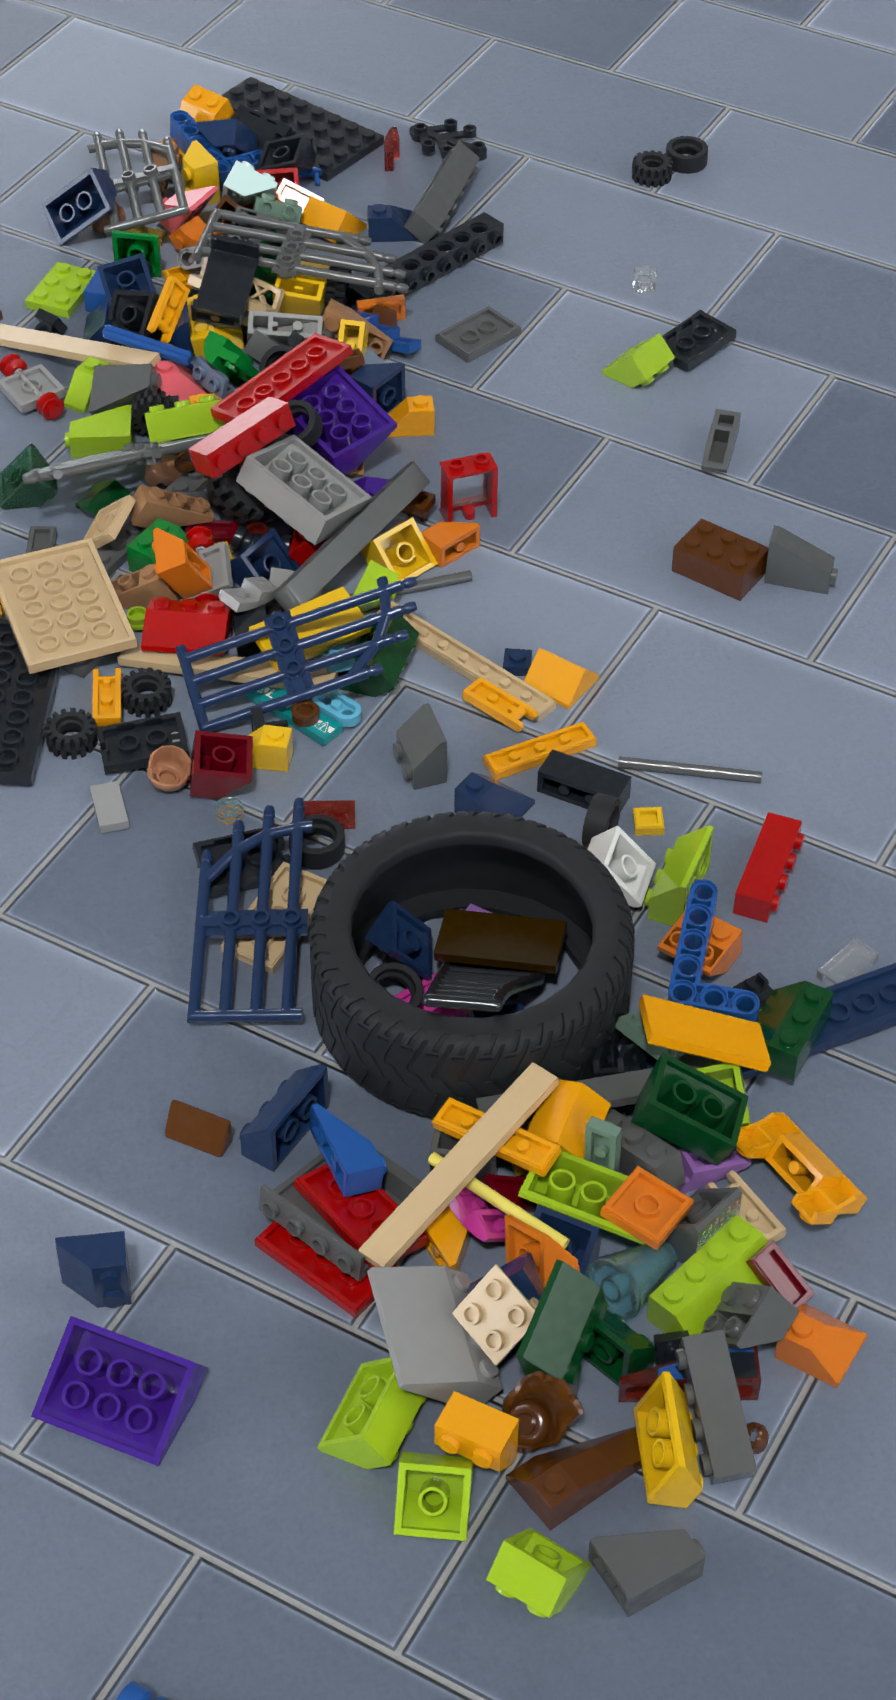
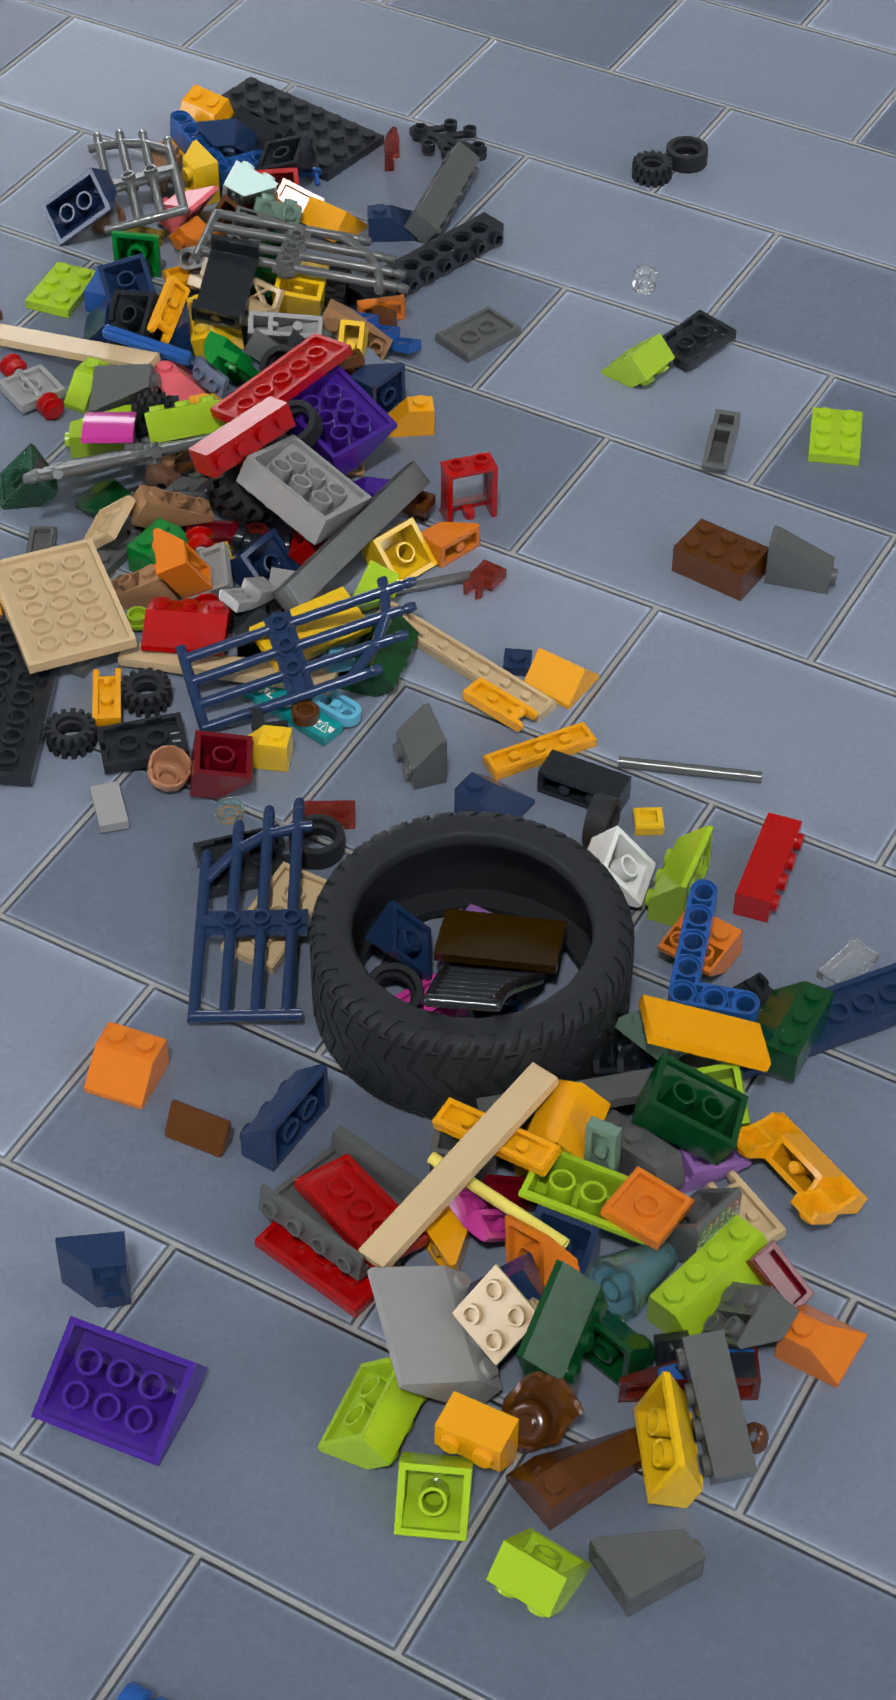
black tile [35,308,68,335] -> none
blue slope [309,1103,387,1197] -> none
none -> dark pink slope [81,412,137,443]
none -> orange slope [84,1021,169,1110]
none -> clear red plate [463,559,507,600]
none -> lime plate [808,407,863,466]

